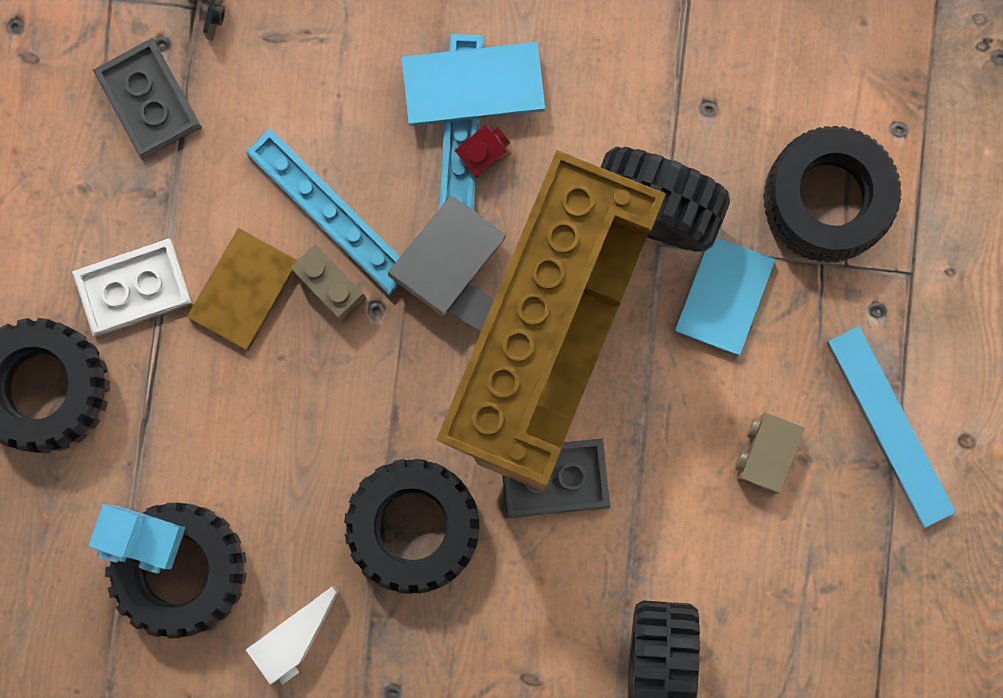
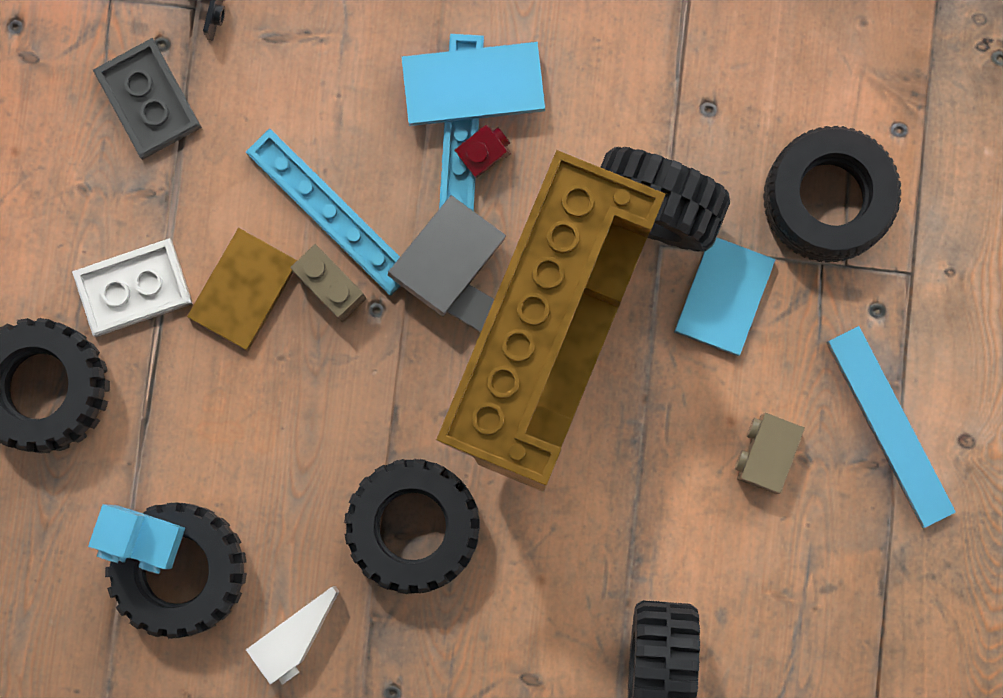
dark grey tile [502,438,610,518] -> none

